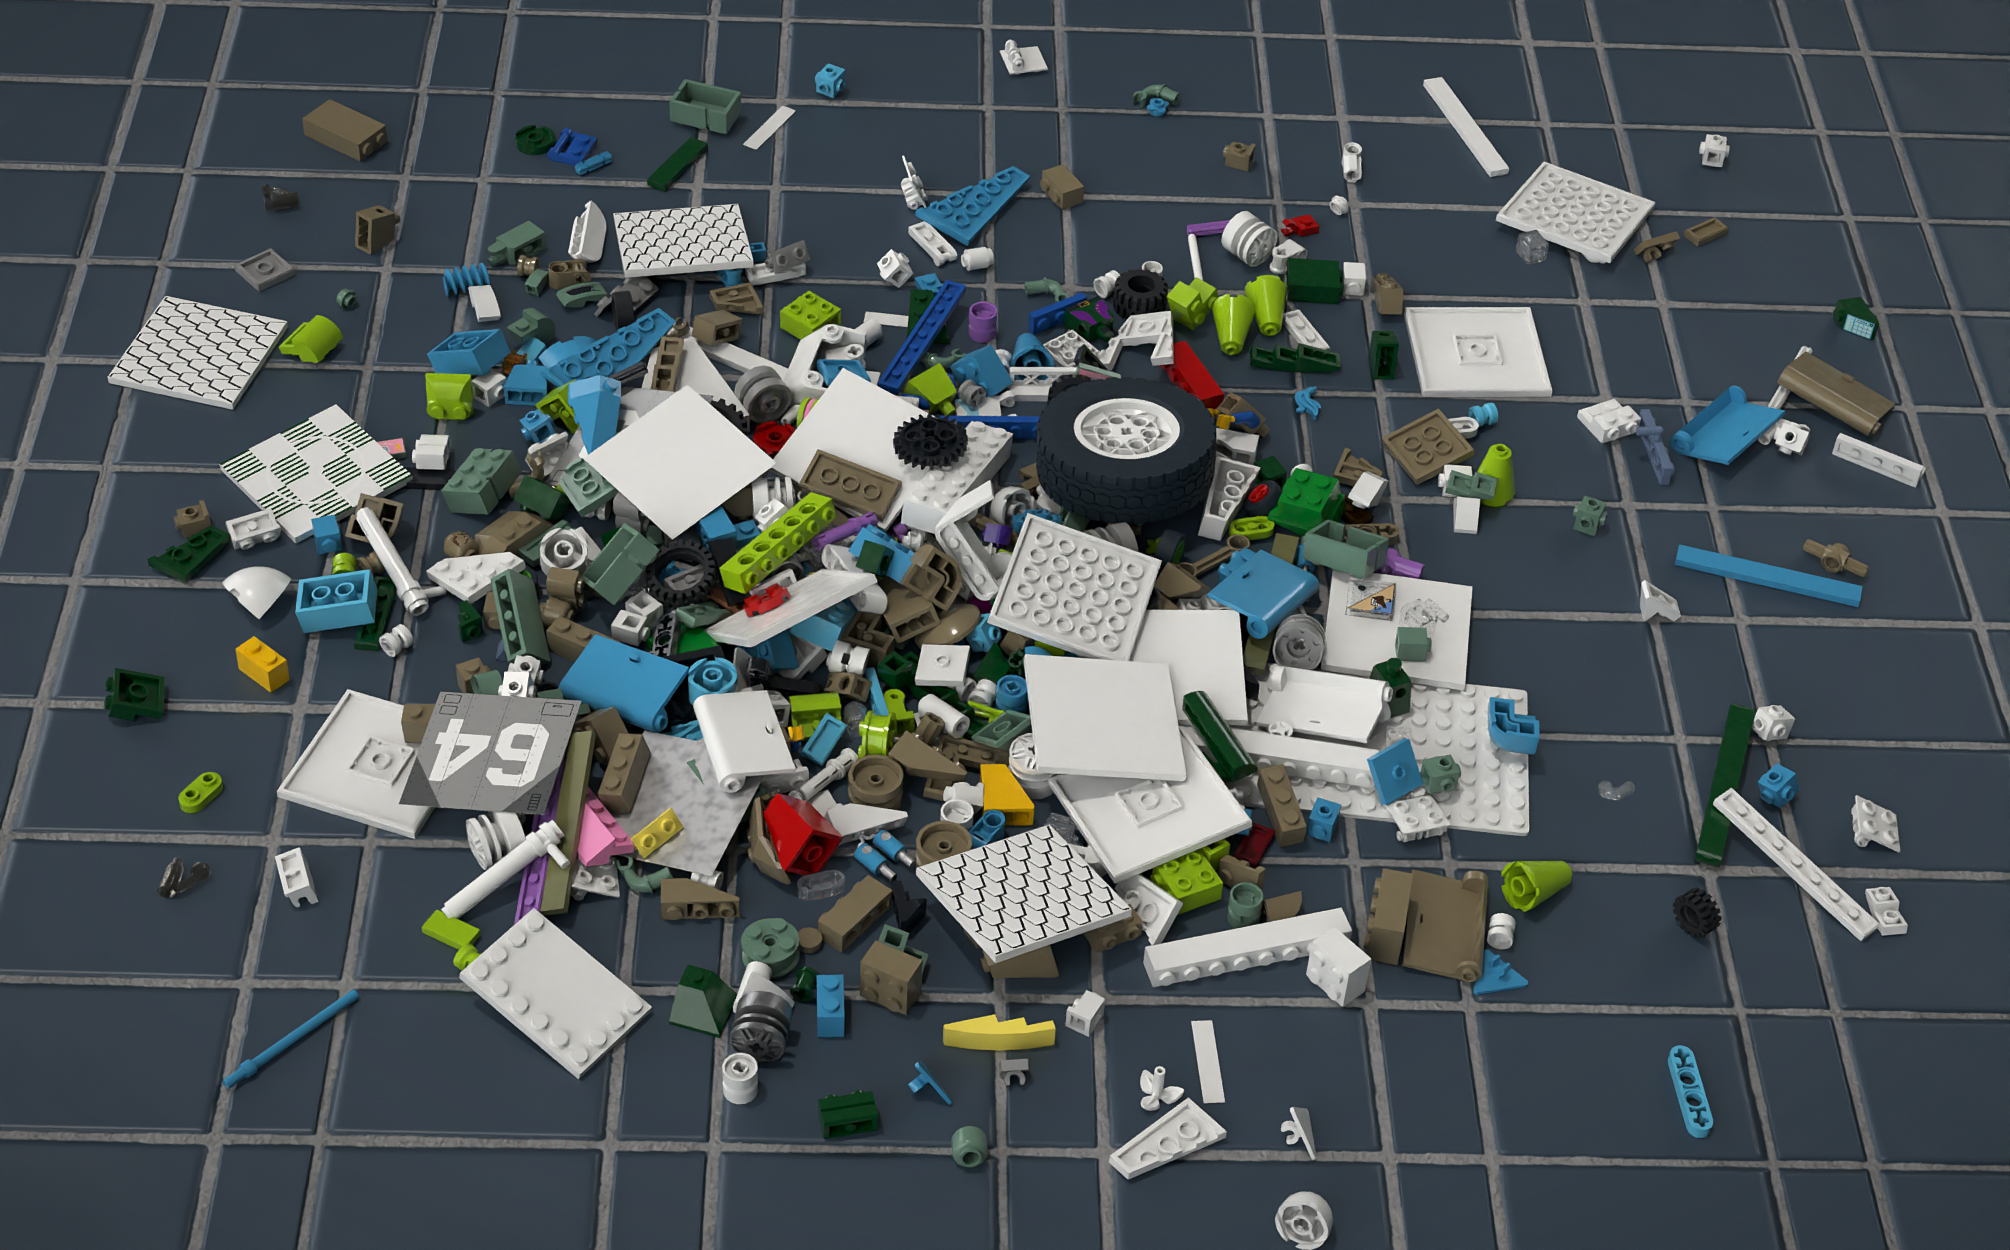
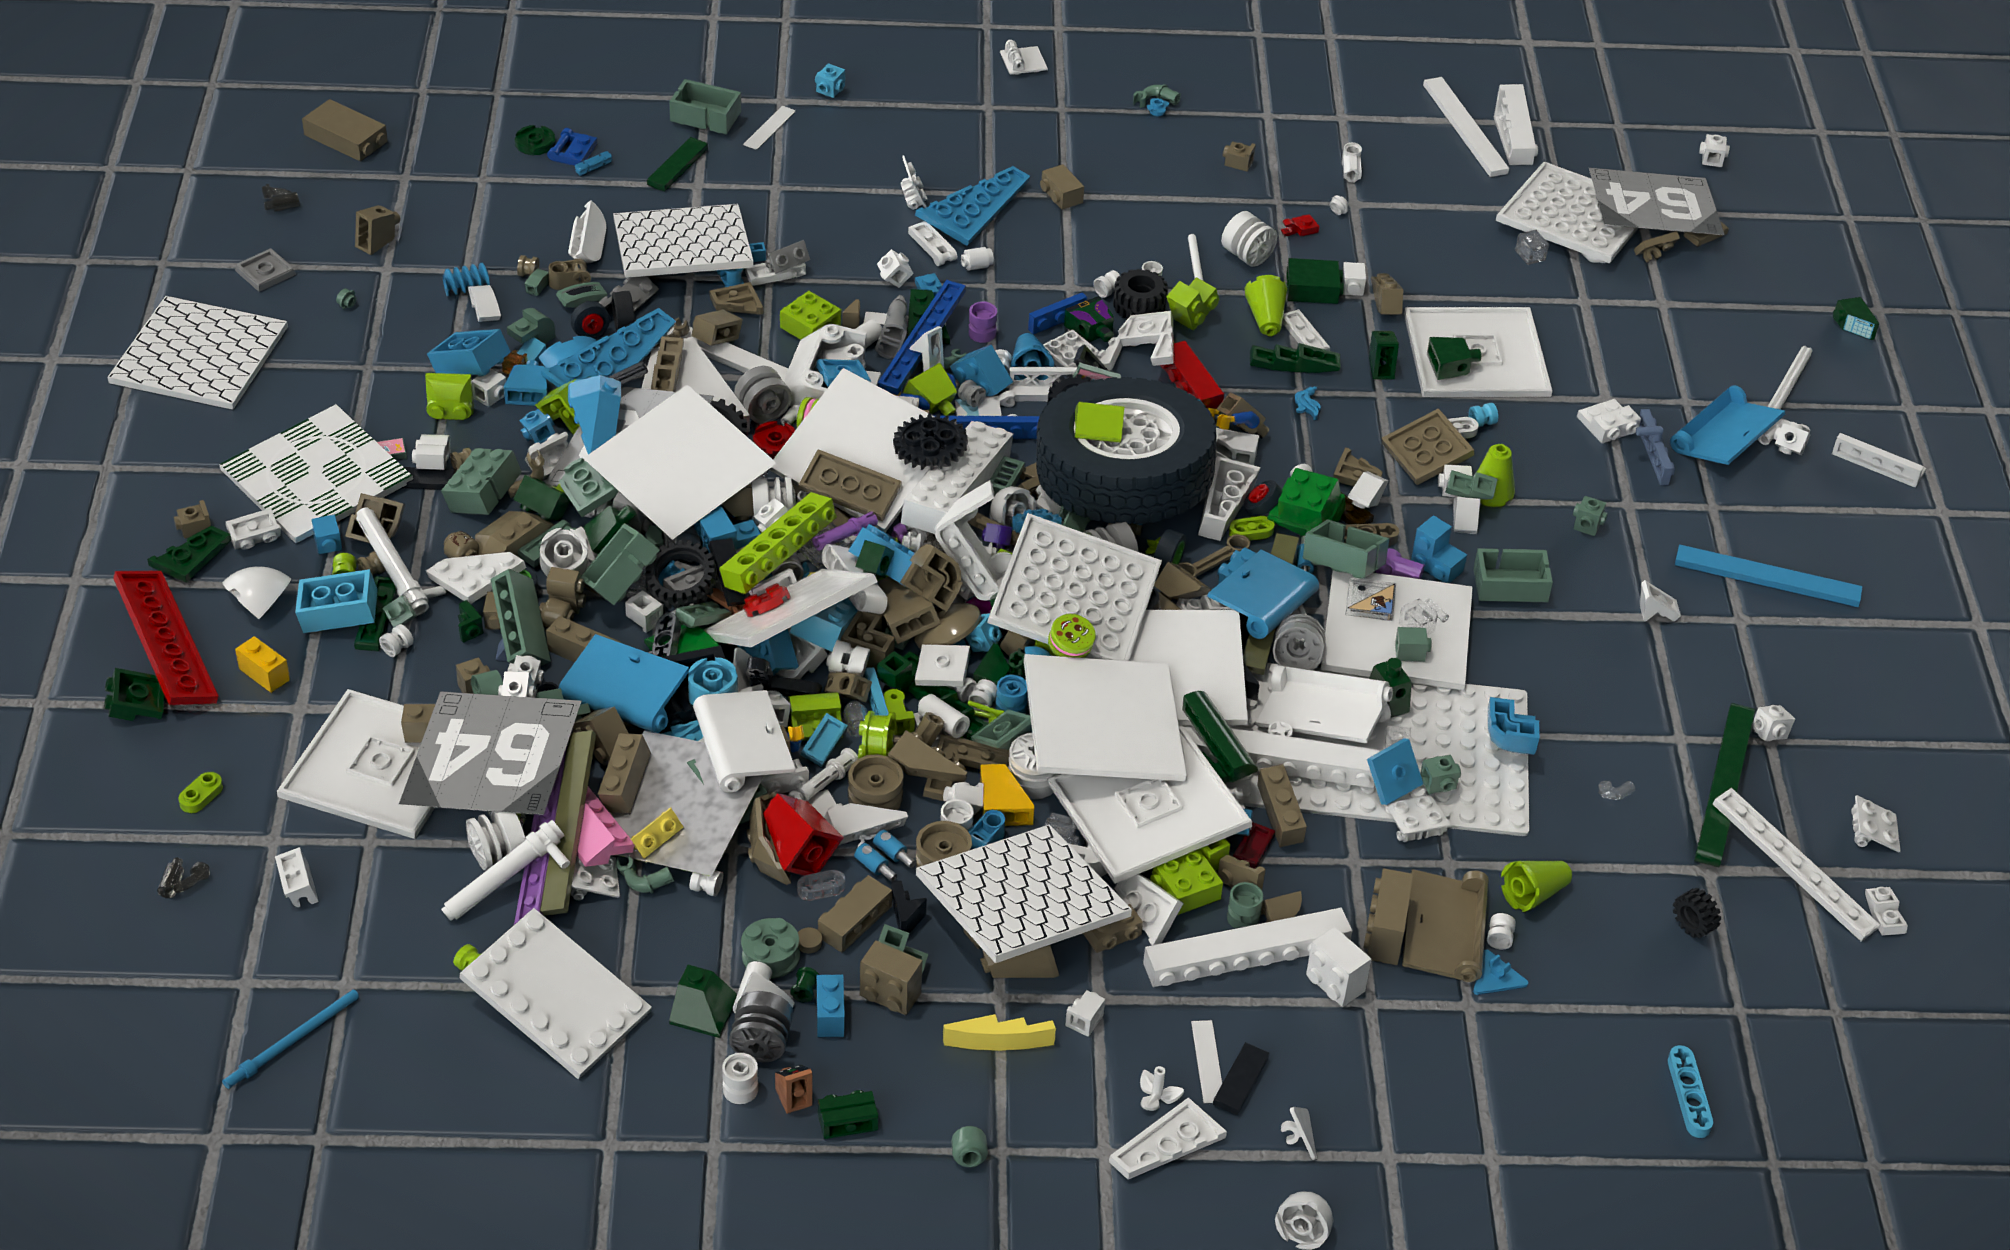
lime brick [279,315,343,363] -> none
lime tile [422,909,481,950] -> none
sand green hinge [487,221,546,267] -> none
white brick [611,610,650,646] -> none
dark tan slope [661,878,740,920] -> none
dark azure piece [908,1060,953,1105] -> none
light grey tile [999,1059,1029,1086] -> none
sand green piece [1025,277,1069,303] -> none
medium lavender axle [1187,220,1230,236] -> none
lime cone [1212,294,1255,355] -> none
dark green brick [1254,456,1287,490] -> none
white piece [1269,239,1308,274] -> none
dark azure brick [1306,797,1341,842] -> none
dark azure brick [1757,763,1800,808] -> none
dark tan door [1777,351,1895,437] -> none
dark tan axle [1803,539,1869,577] -> none
none -> red plate [113,571,219,705]
none -> sand green tile [382,595,417,628]
none -> dark tan wheel [450,448,472,472]
none -> black wheel [570,301,610,339]
none -> dark green torso [584,505,637,555]
none -> nougat slope [775,1065,812,1114]
none -> dark tan slope [842,299,860,329]
none -> light grey piece [875,295,907,359]
none -> white slope [910,326,944,372]
none -> sand green slope [990,456,1025,496]
none -> lime head [1048,614,1096,658]
none -> lime slope [1075,402,1124,443]
none -> black tile [1213,1042,1270,1115]
none -> dark azure brick [1411,515,1467,583]
none -> dark green torso [1427,337,1481,380]
none -> sand green piece [1473,548,1553,602]
none -> white wedge [1494,84,1538,165]
none -> light grey sticker [1589,168,1725,235]

